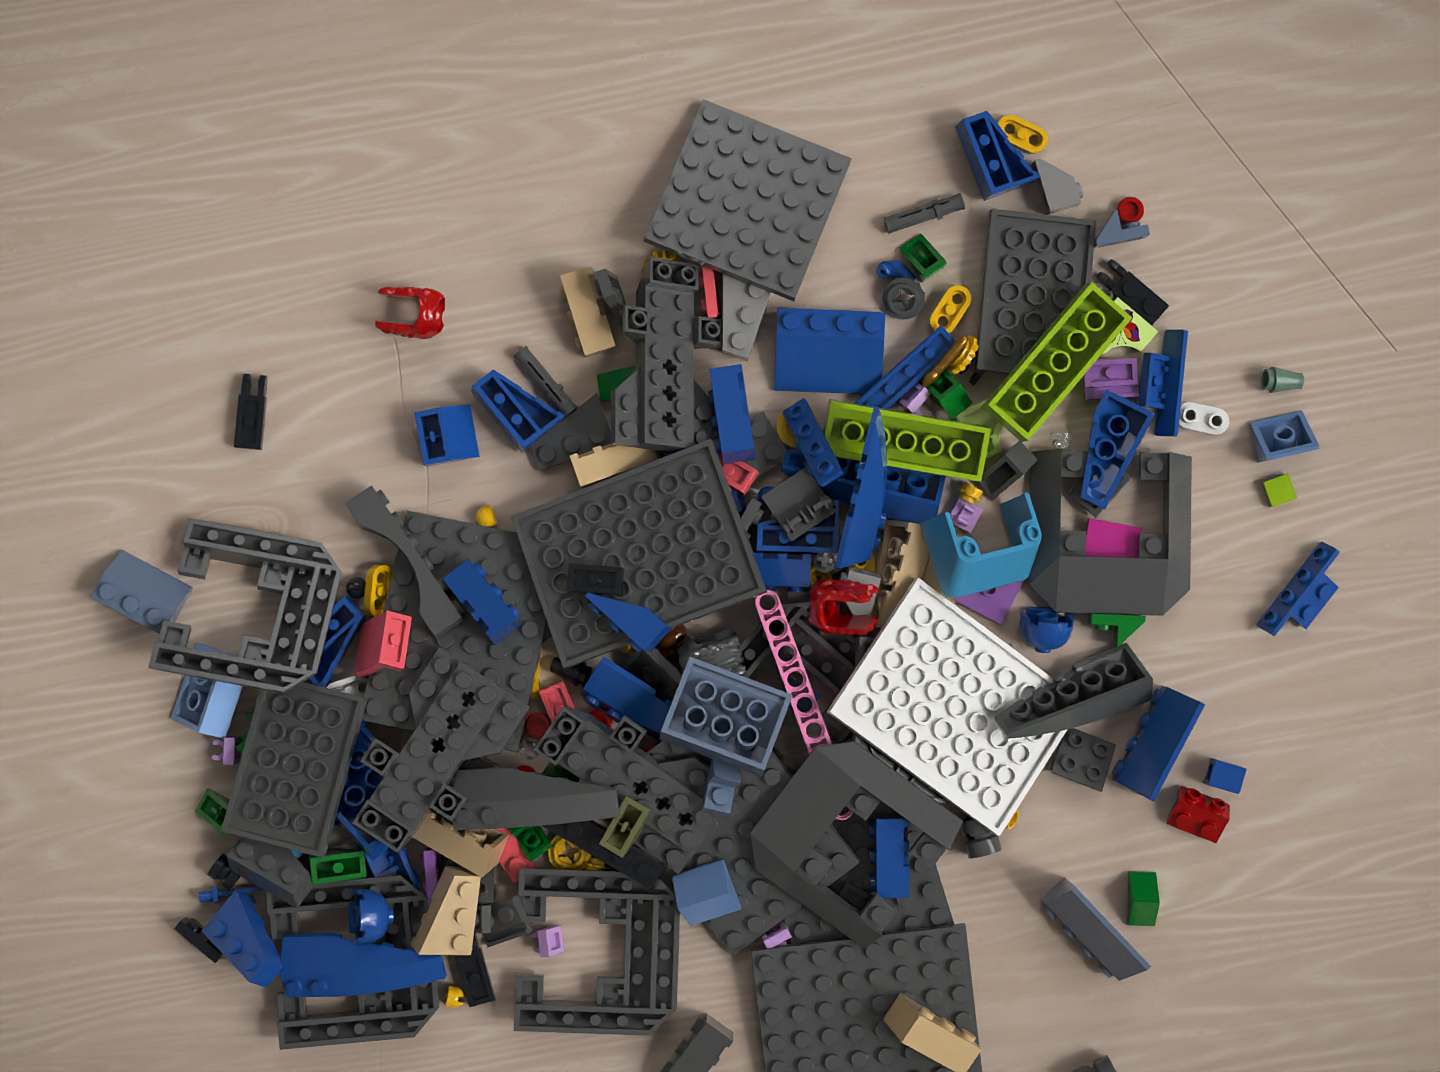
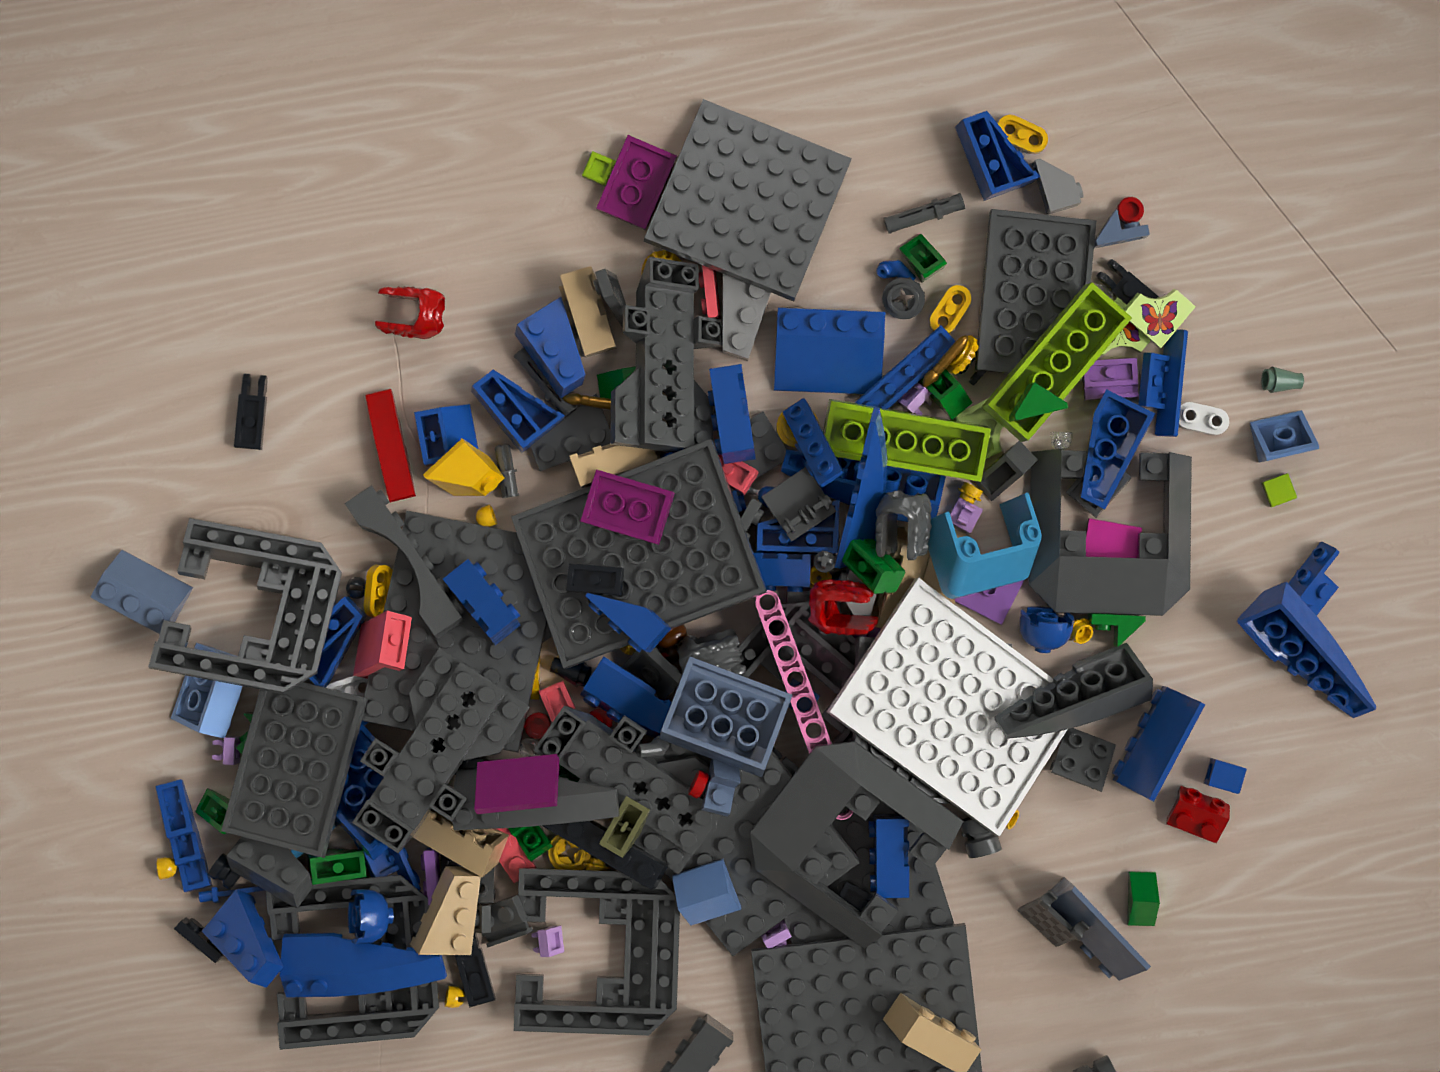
none -> blue slope [155,779,212,893]
none -> yellow hinge [157,857,177,880]
none -> red slope [365,389,416,503]
none -> yellow slope [423,439,505,496]
none -> magenta tile [474,754,559,814]
none -> dark grey axle [495,444,519,498]
none -> blue wedge [515,297,586,399]
none -> pearl gold piece [562,393,611,410]
none -> magenta plate [580,469,675,545]
none -> lime tile [582,151,616,186]
none -> magenta plate [596,135,677,231]
none -> dark grey arm [636,736,670,758]
none -> red tile [688,770,709,799]
none -> green brick [842,539,906,594]
none -> dark grey piece [875,491,932,560]
none -> green slope [1009,382,1068,422]
none -> dark grey flag [1017,890,1090,947]
none -> yellow plate [1070,618,1093,644]
none -> yellowish green tile [1123,289,1196,348]
none -> blue wedge [1237,582,1376,718]

